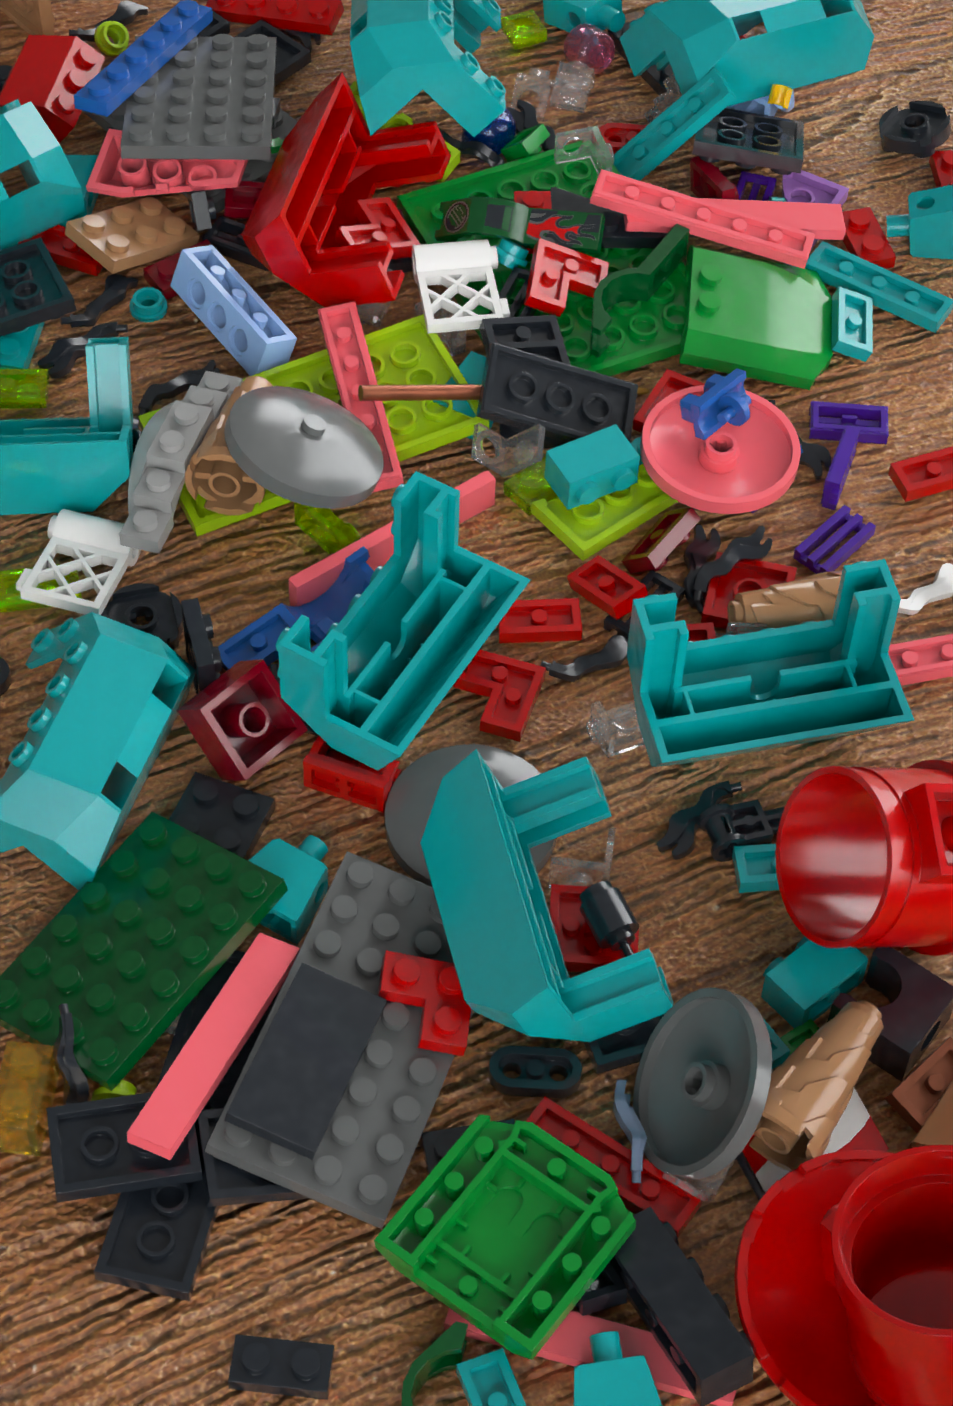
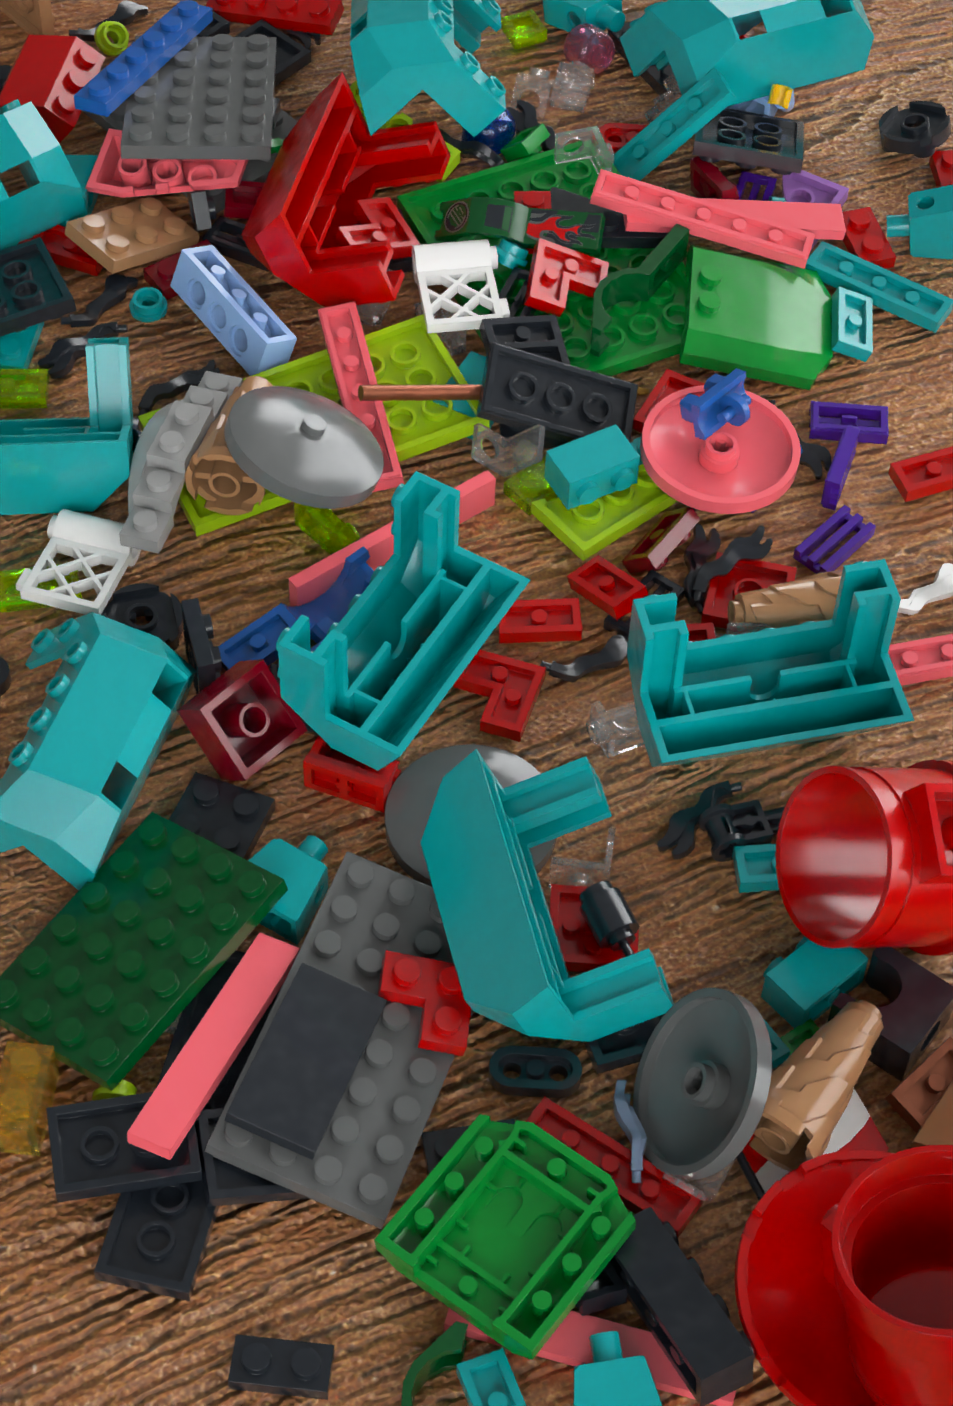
black hair [53,1004,89,1105] -> none

